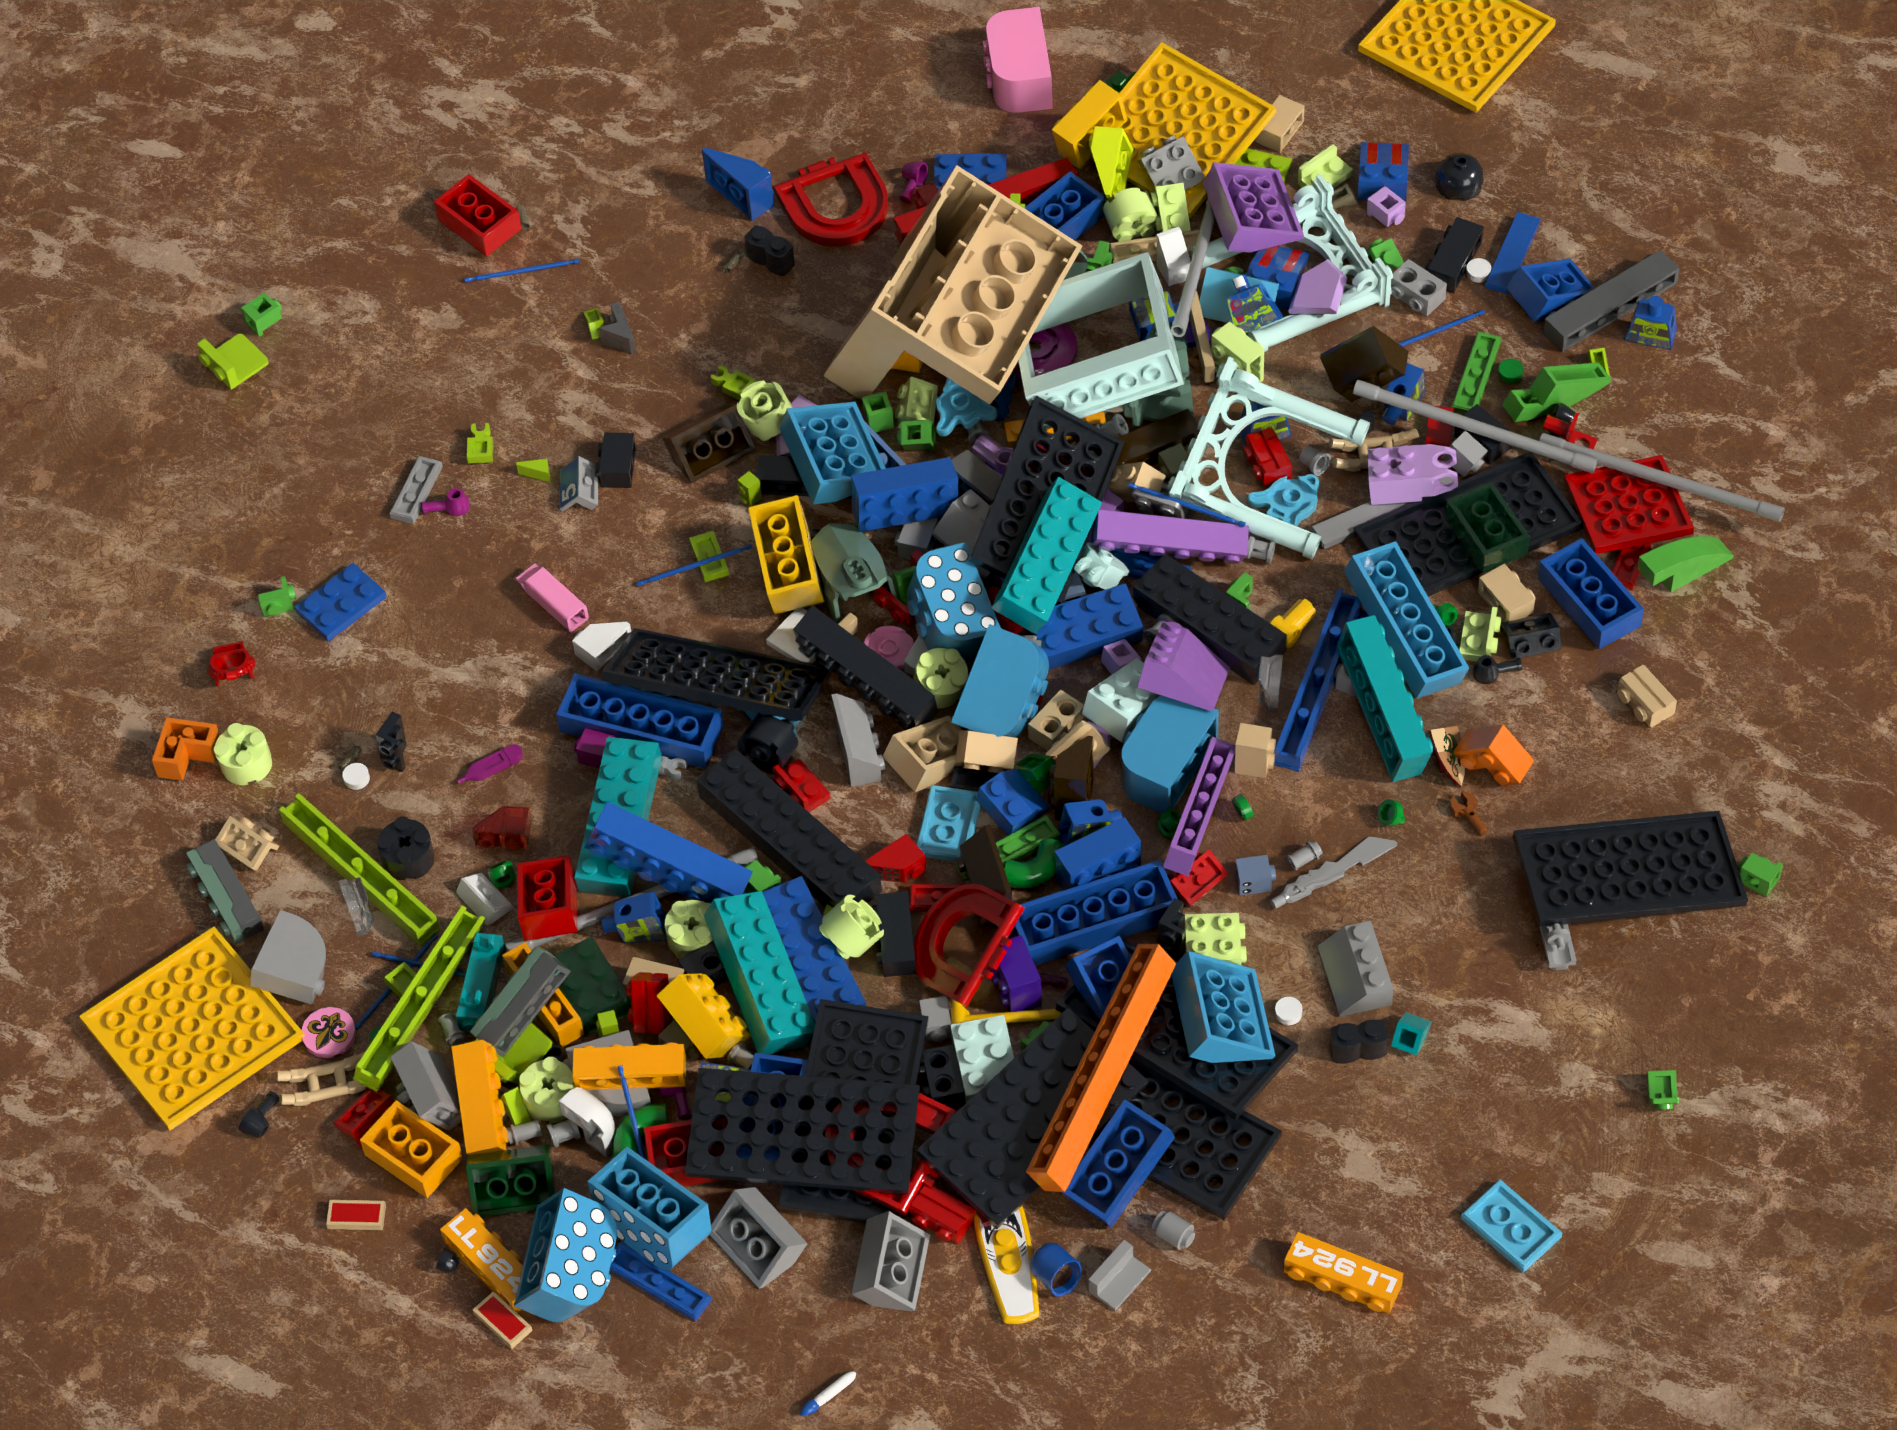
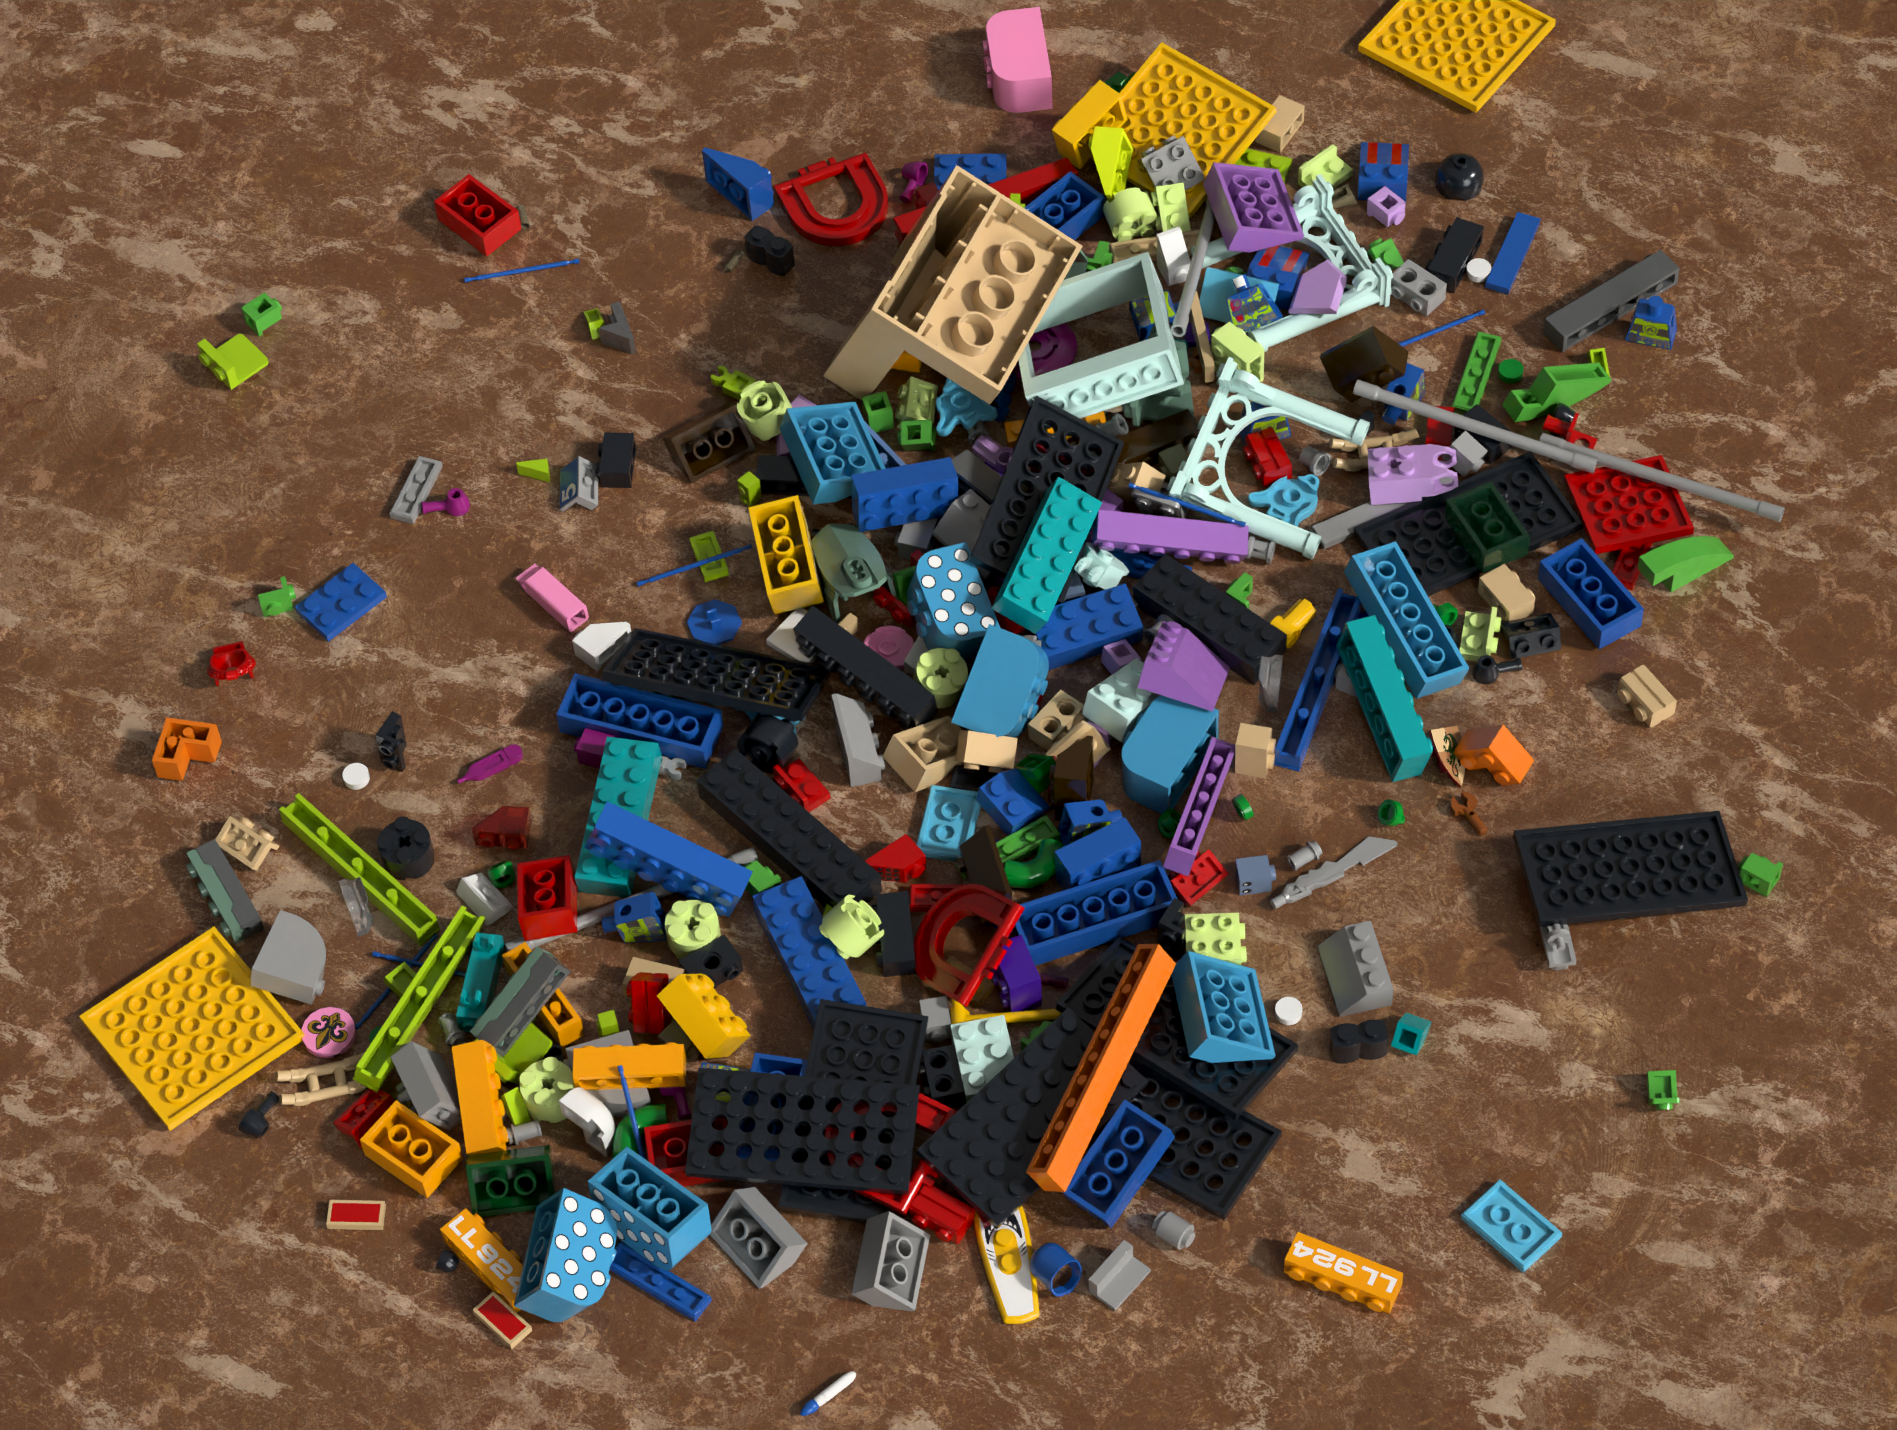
yellowish green brick [214,723,272,785] -> none
dark tan piece [336,743,363,775] -> none
lime plate [467,423,493,464] -> none
light grey bush [546,1119,581,1148] -> none
clear green brick [554,936,632,1036] -> none
teal brick [704,891,815,1054] -> none
light grey bush [727,1042,754,1069] -> none
blue slope [1064,936,1157,1020] -> none
blue slope [1506,259,1595,322] -> none
none -> blue piece [687,599,742,645]

